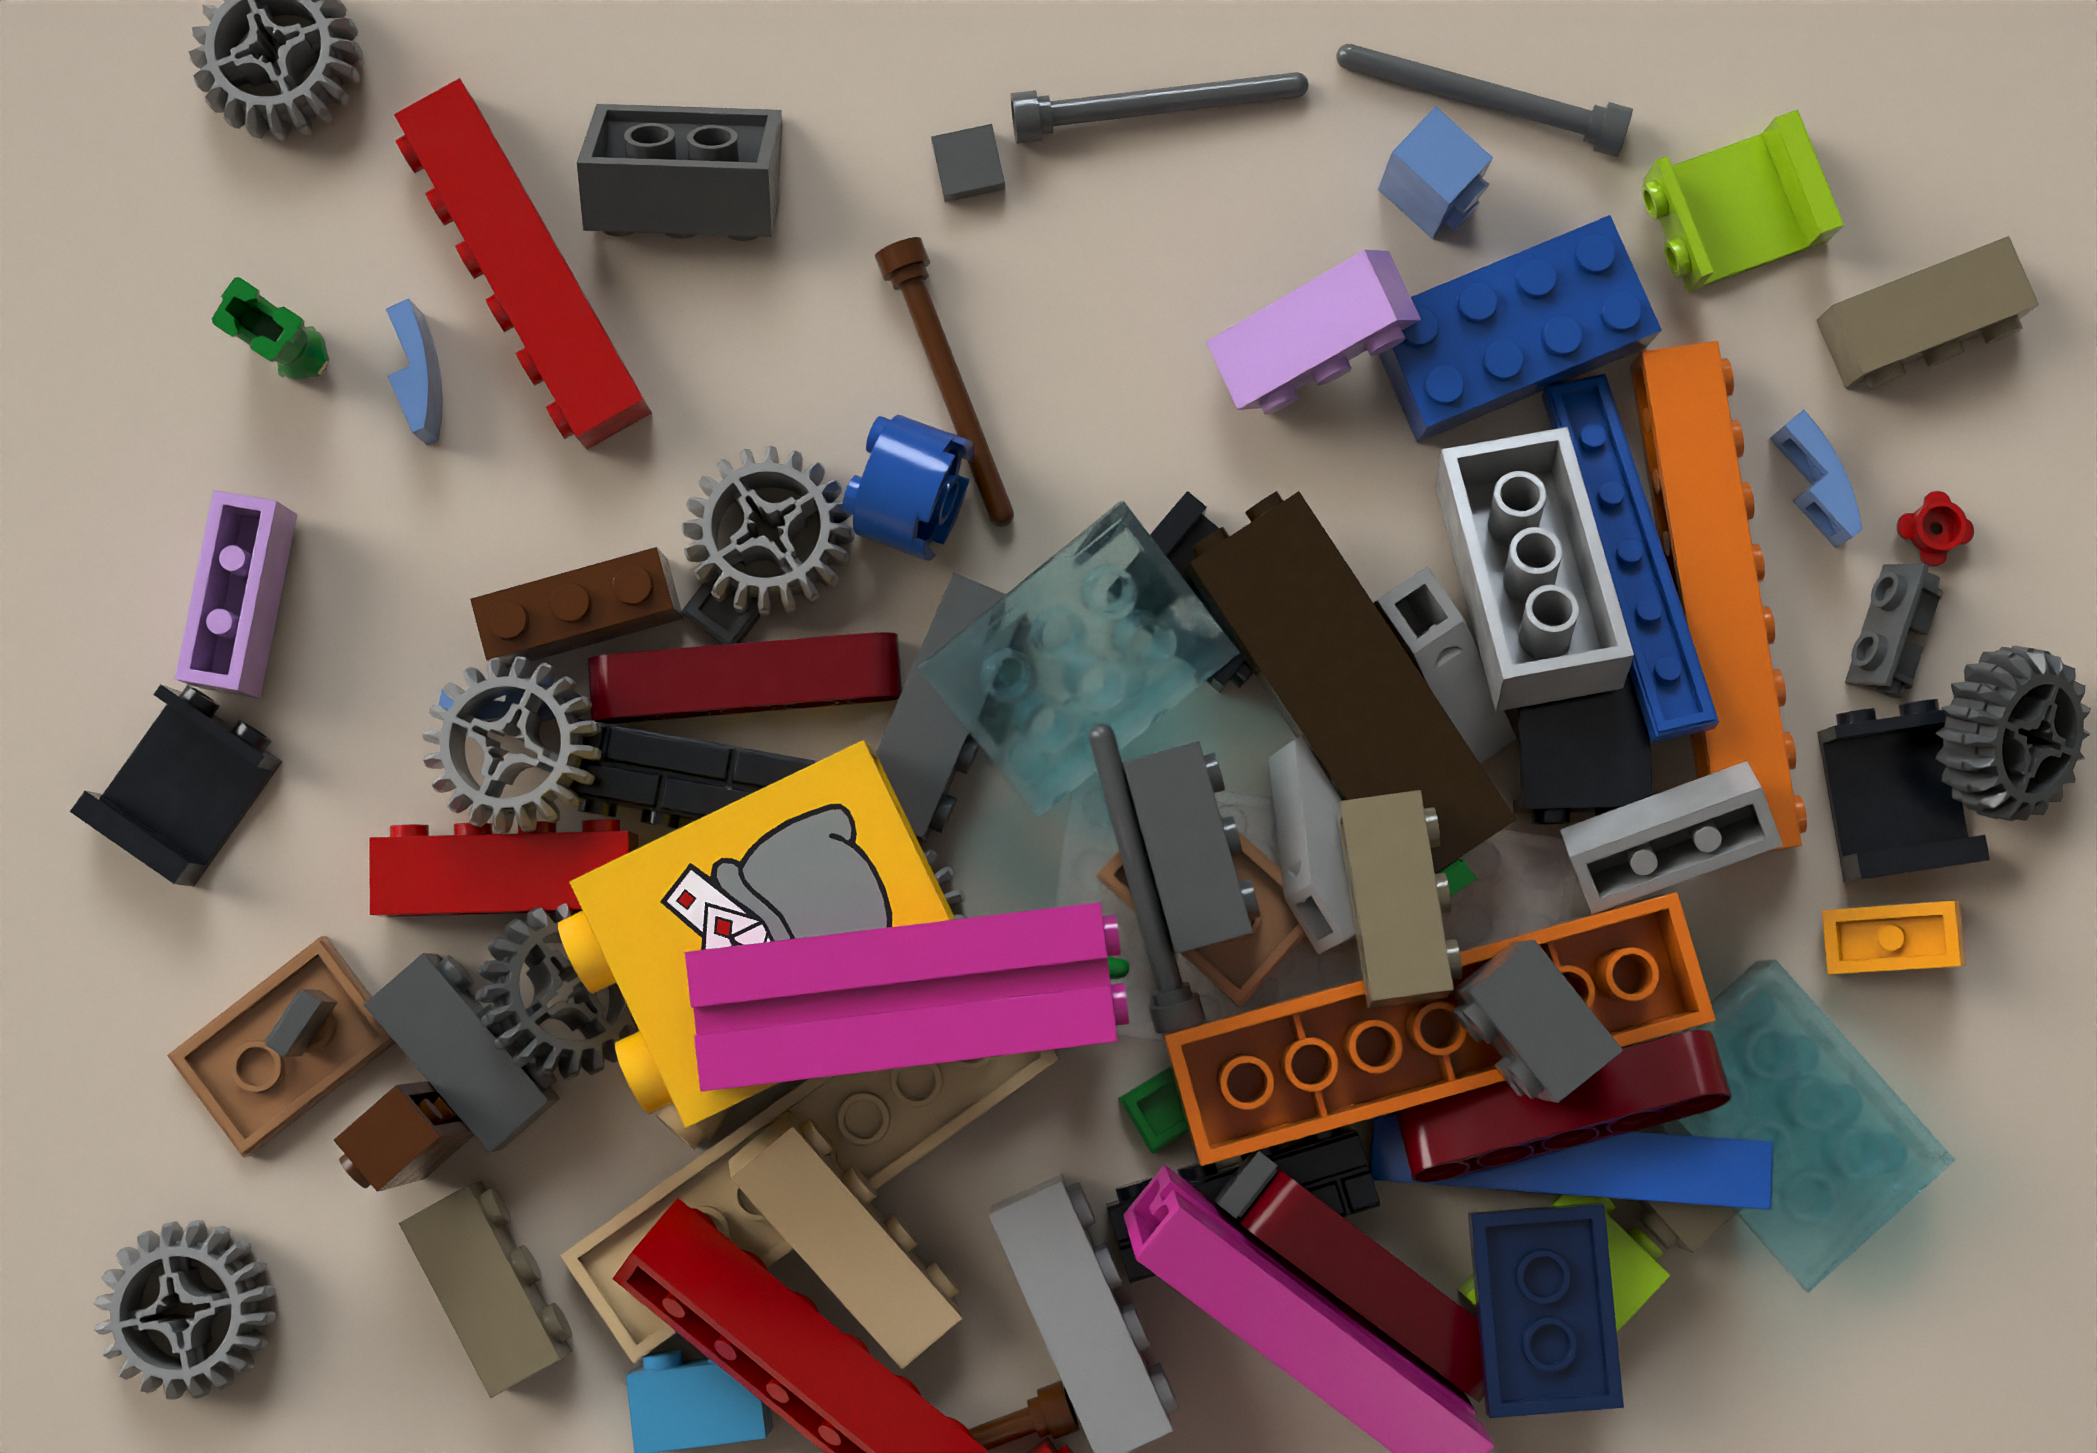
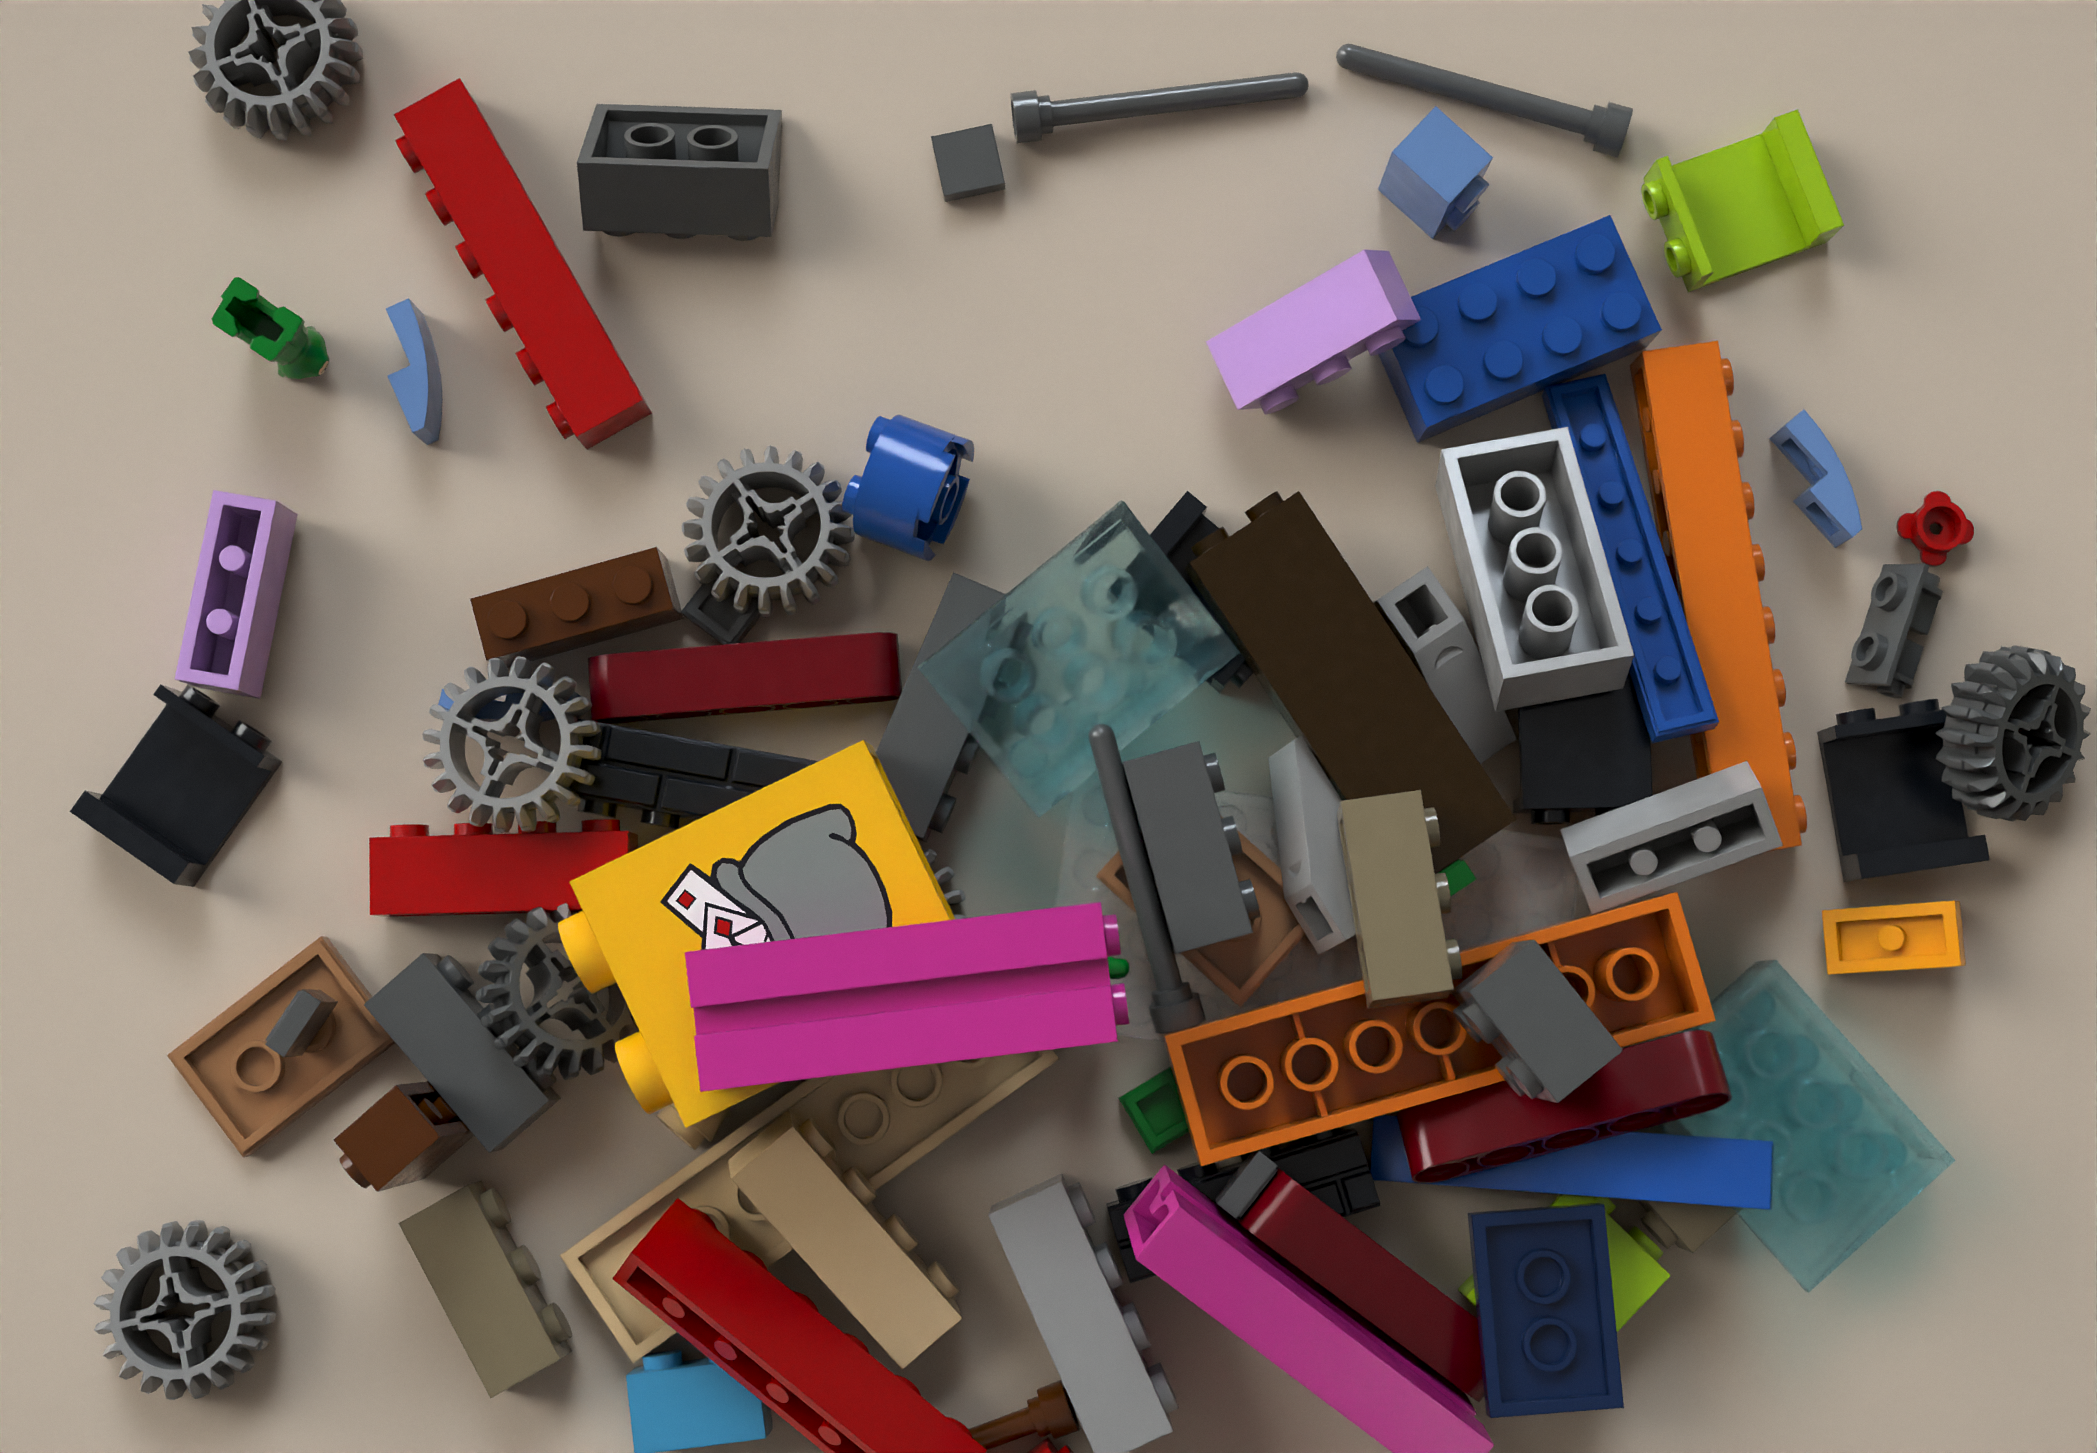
reddish brown piece [875,237,1014,527] -> none
dark tan brick [1816,236,2039,390] -> none

